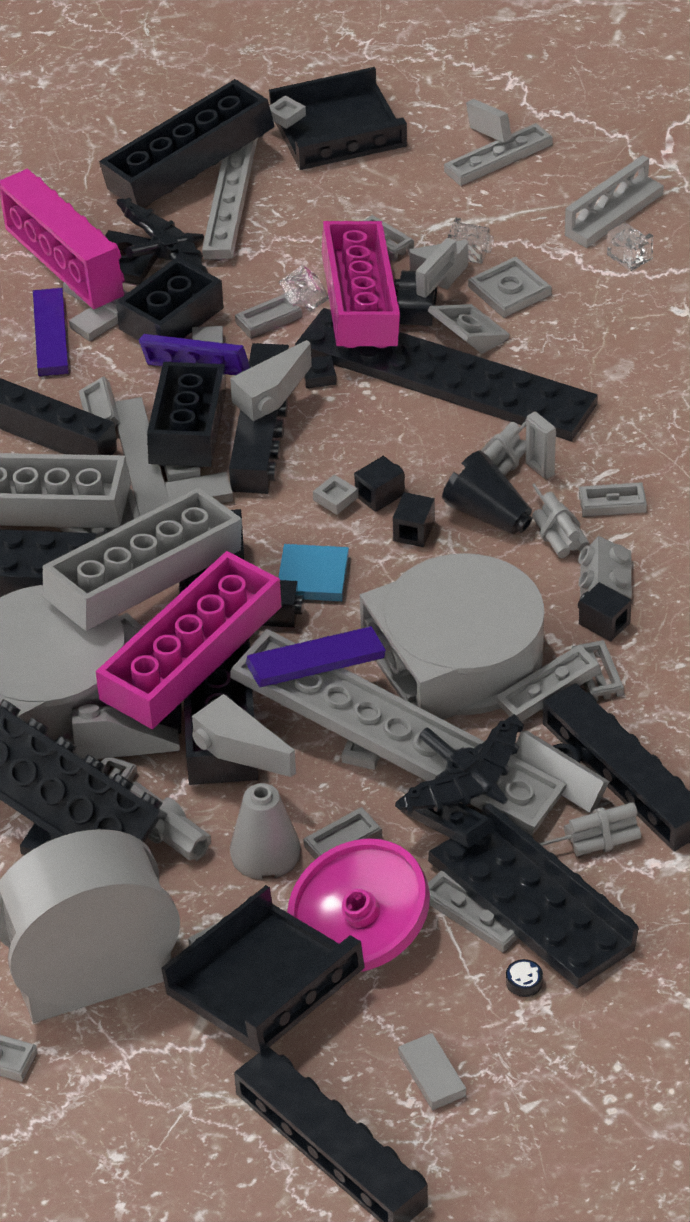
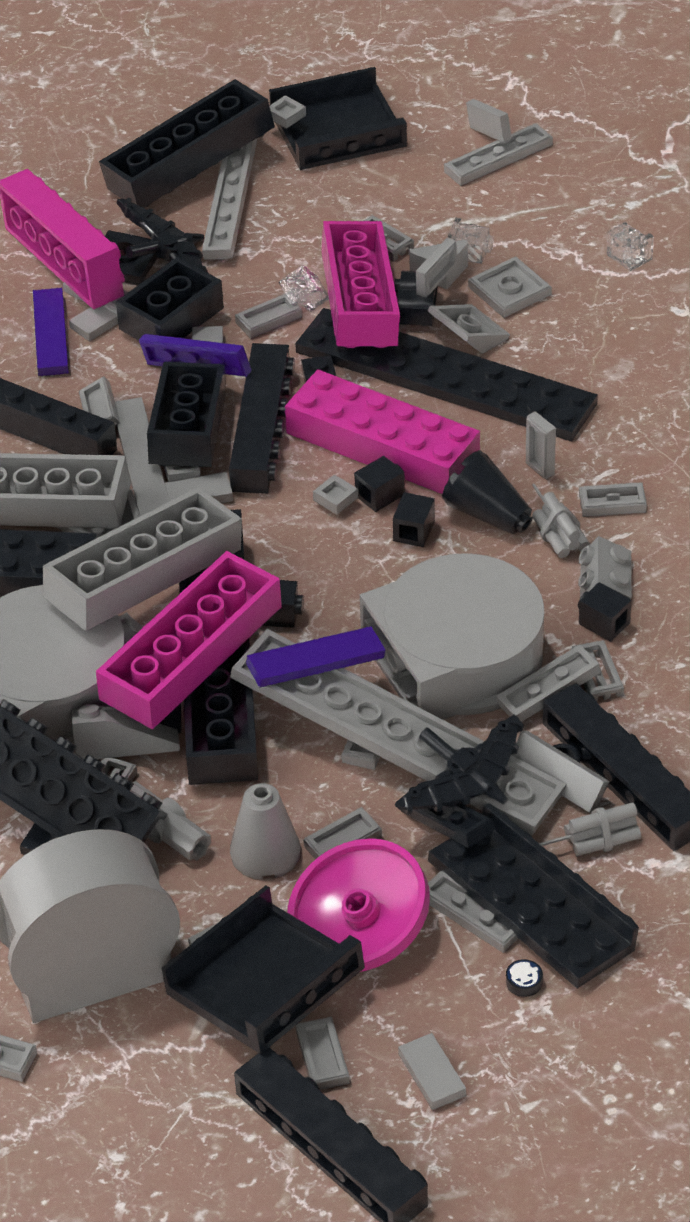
light grey slope [192,694,296,777] -> none
light grey slope [230,340,312,421] -> none
dark azure tile [278,544,349,602] -> none
light grey piece [481,421,526,476] -> none
light grey fence [565,155,664,248] -> none
none -> dark pink brick [285,369,480,494]
none -> light grey tile [295,1017,350,1090]

